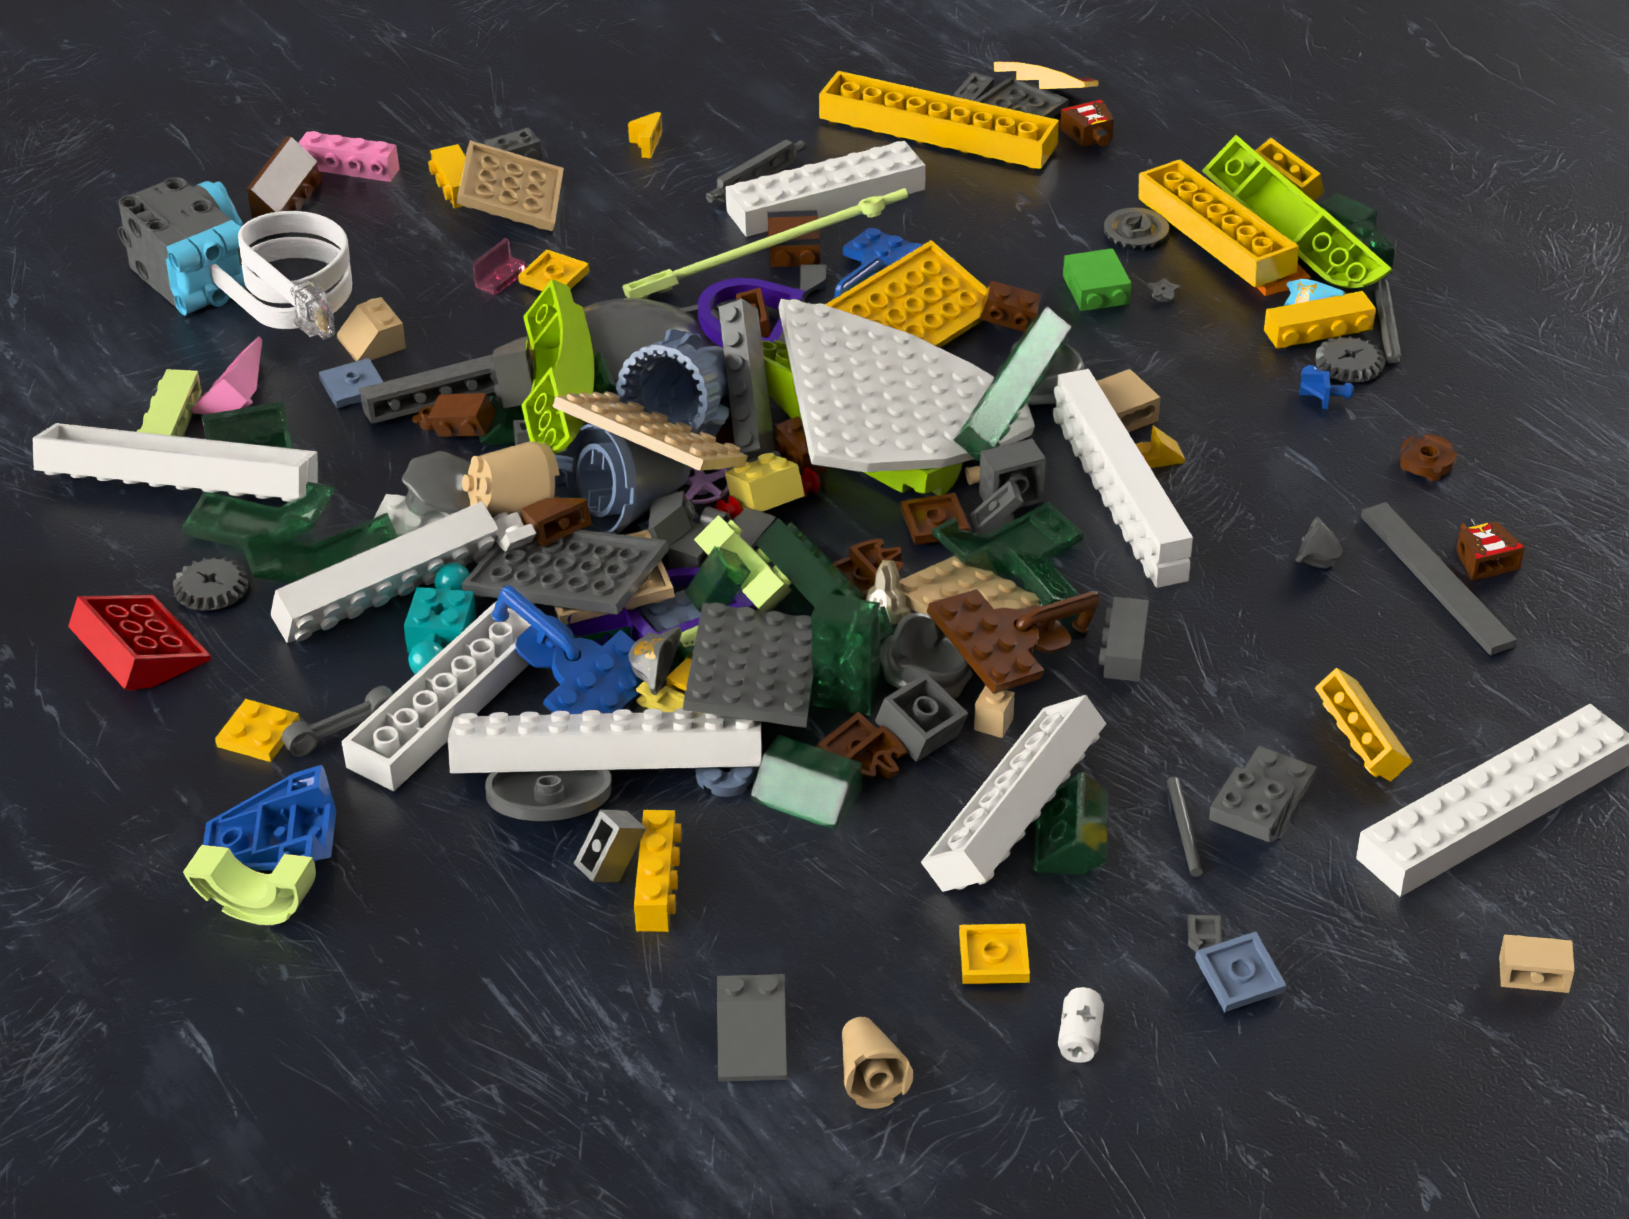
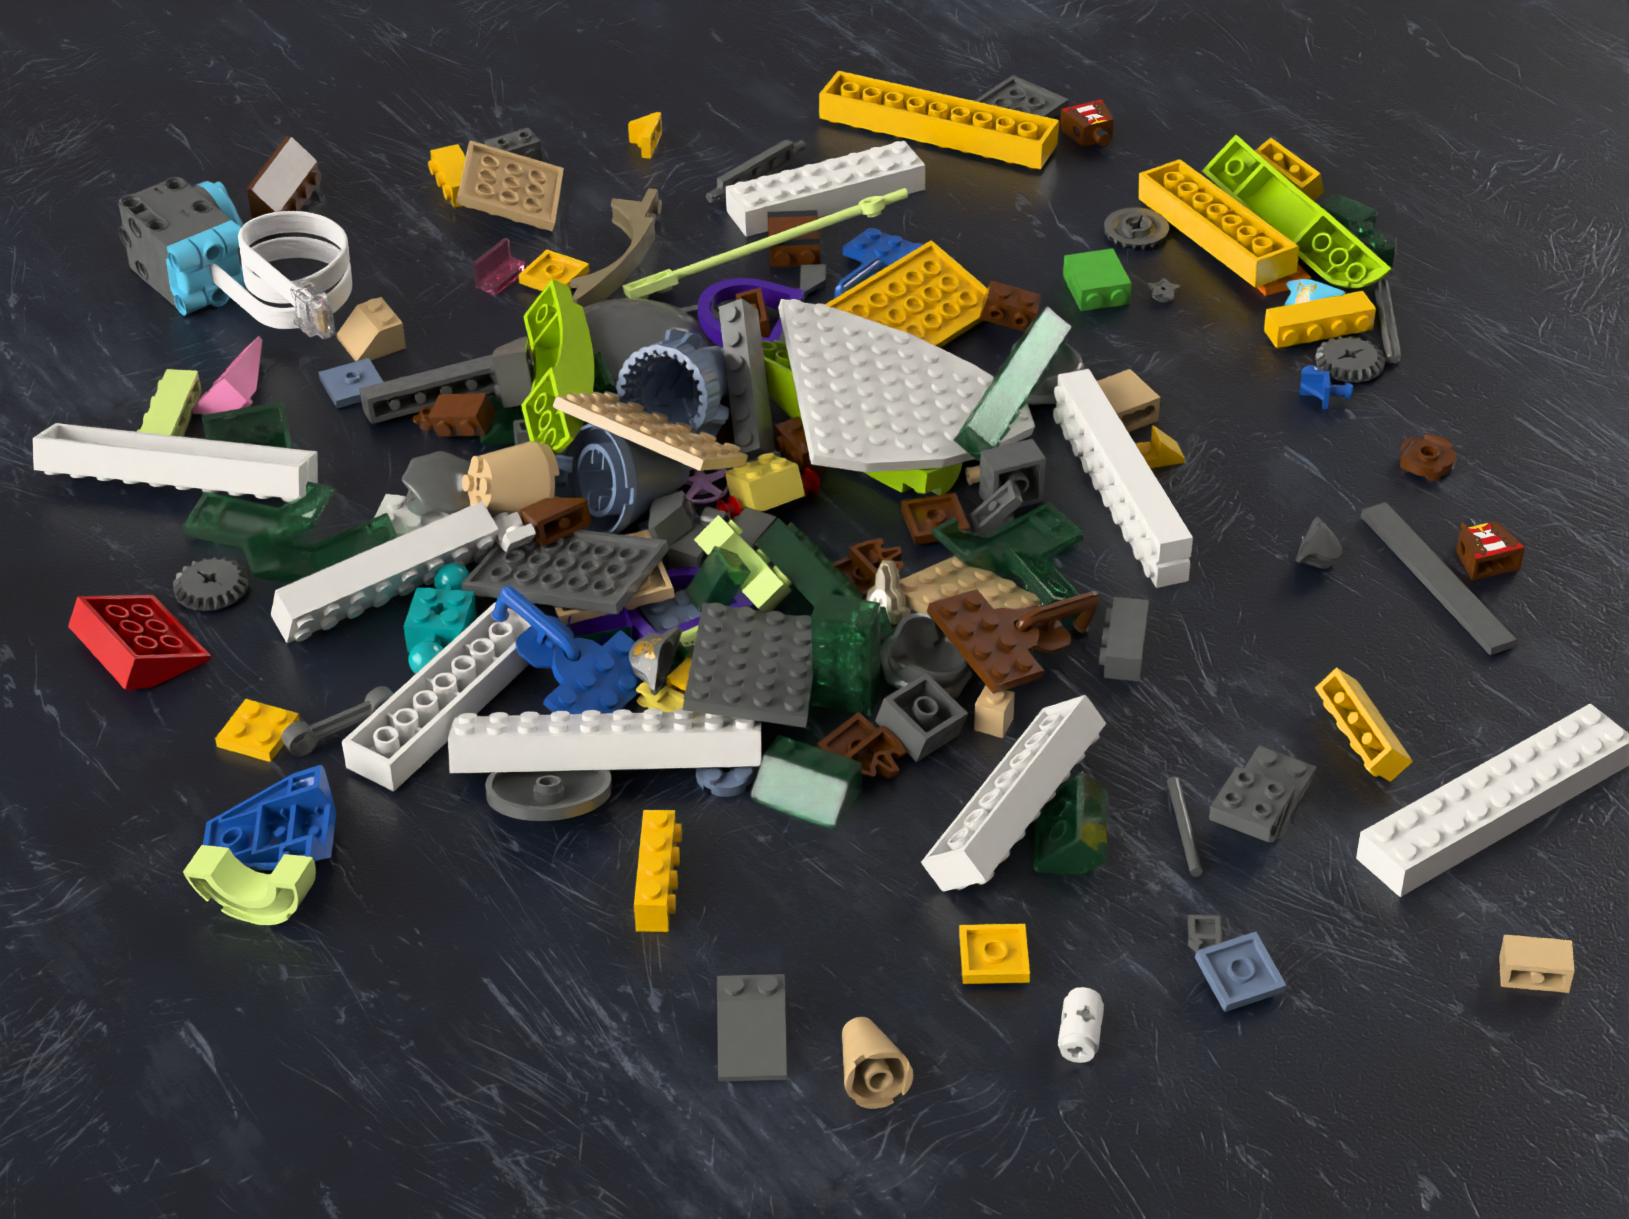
bright pink brick [299,131,400,182] -> none
brick [574,810,646,882] -> none
dark grey plate [953,73,994,101] -> none
yellow slope [994,61,1099,89] -> none
none -> dark tan slope [569,188,662,308]

